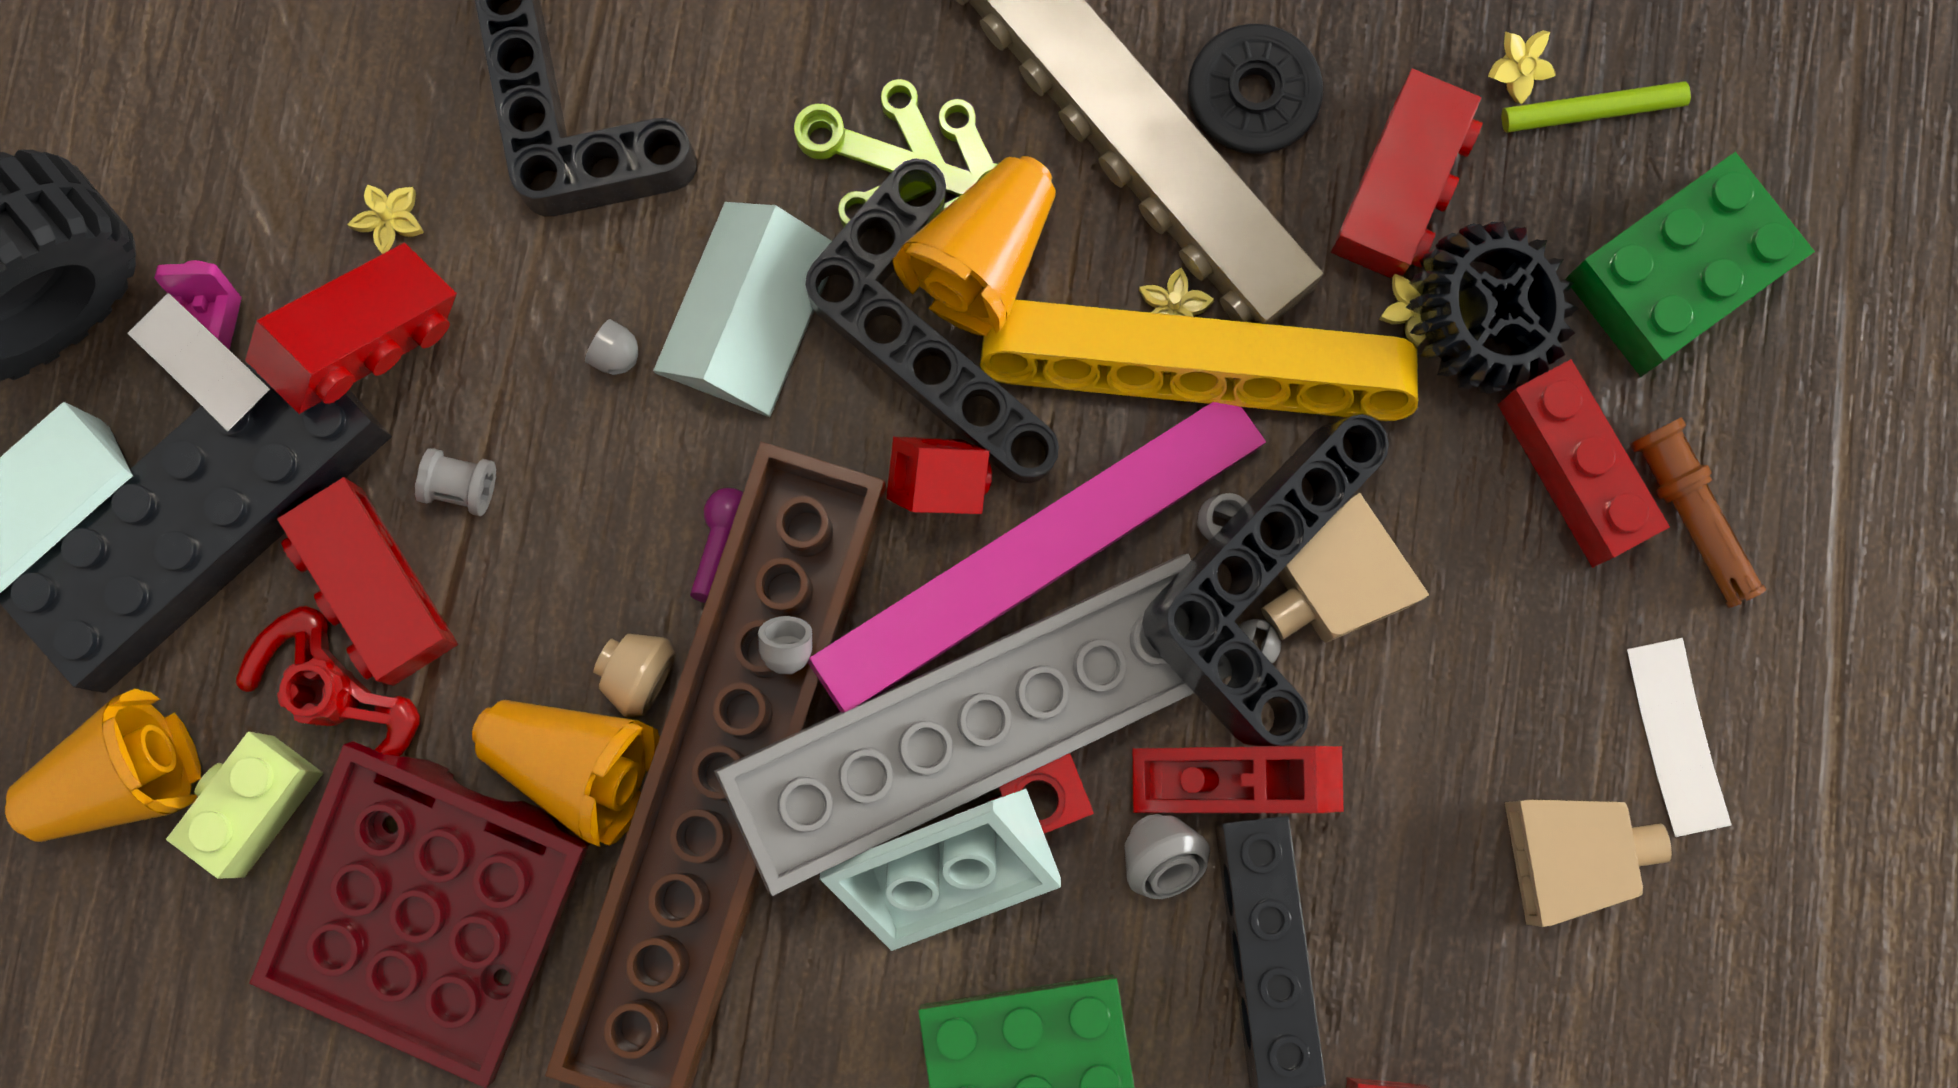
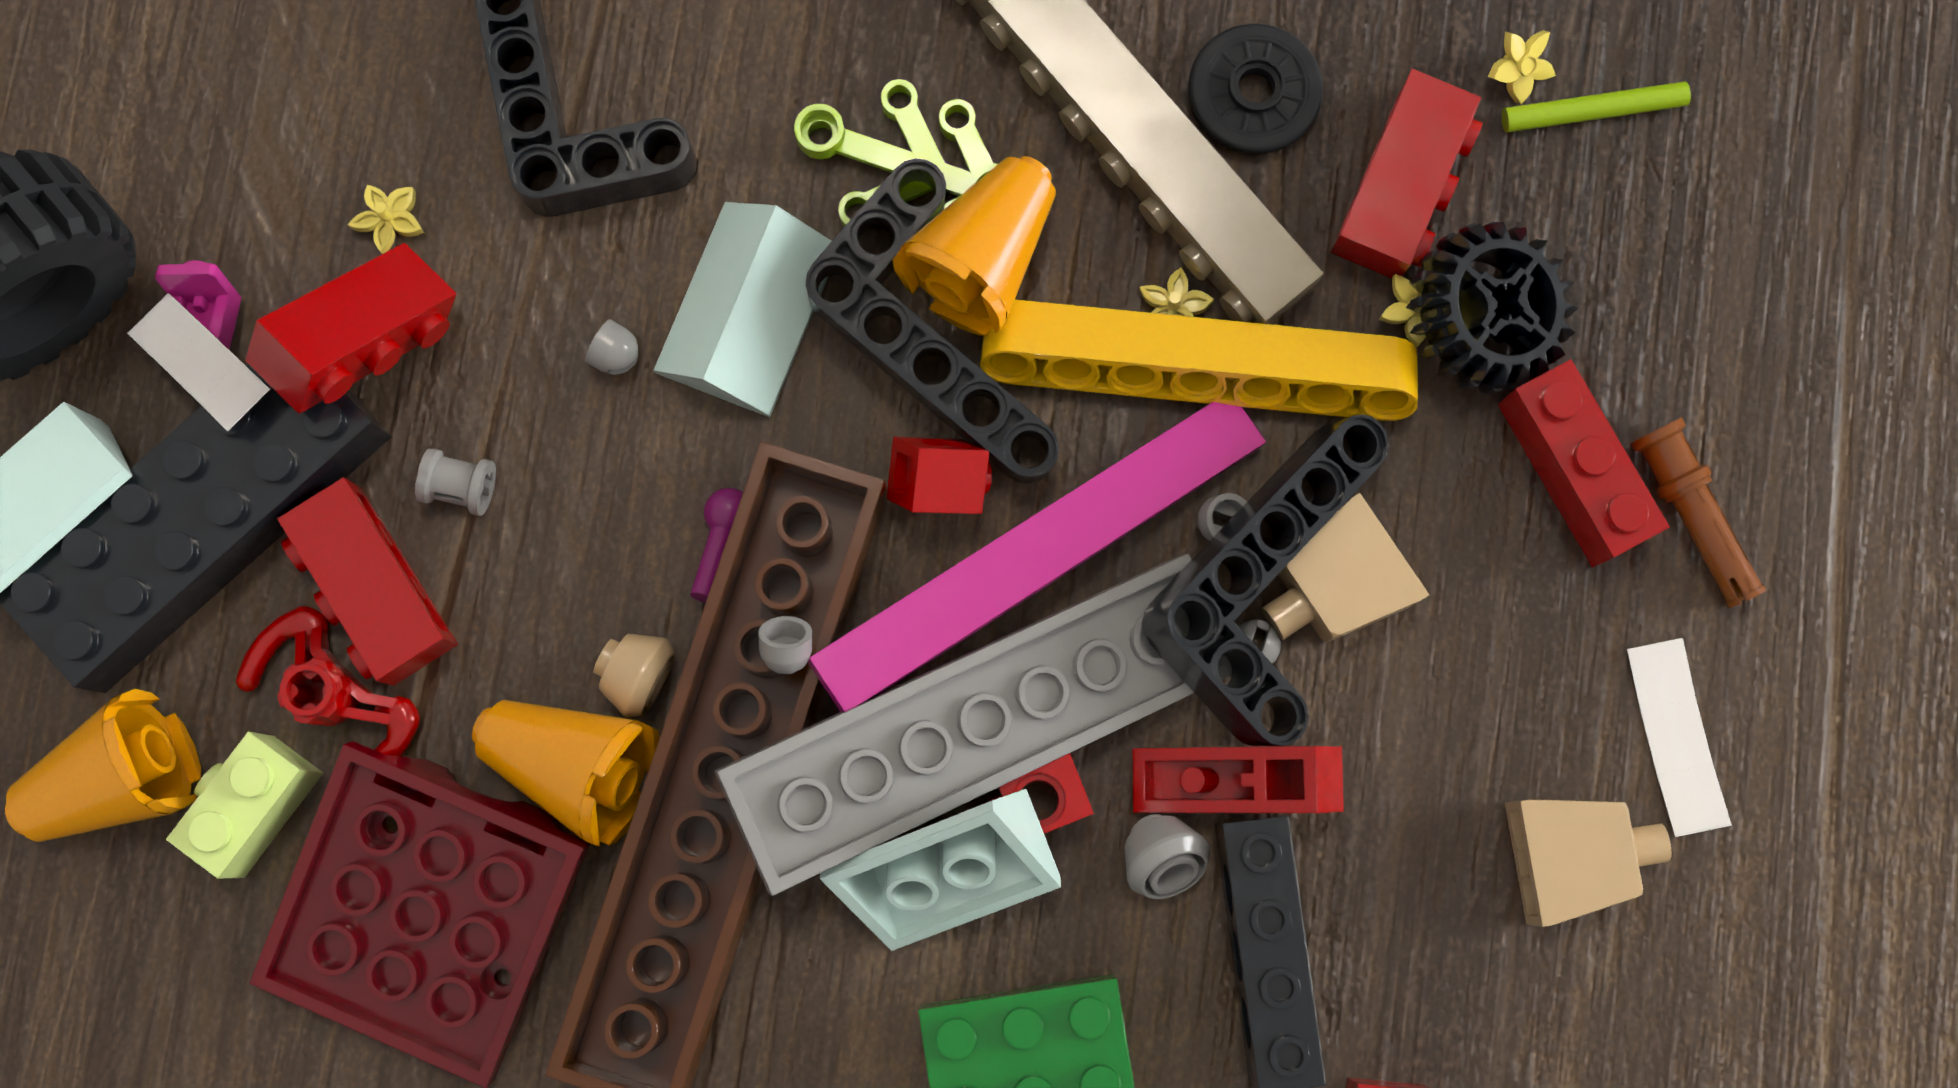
green brick [1565,151,1815,377] -> none

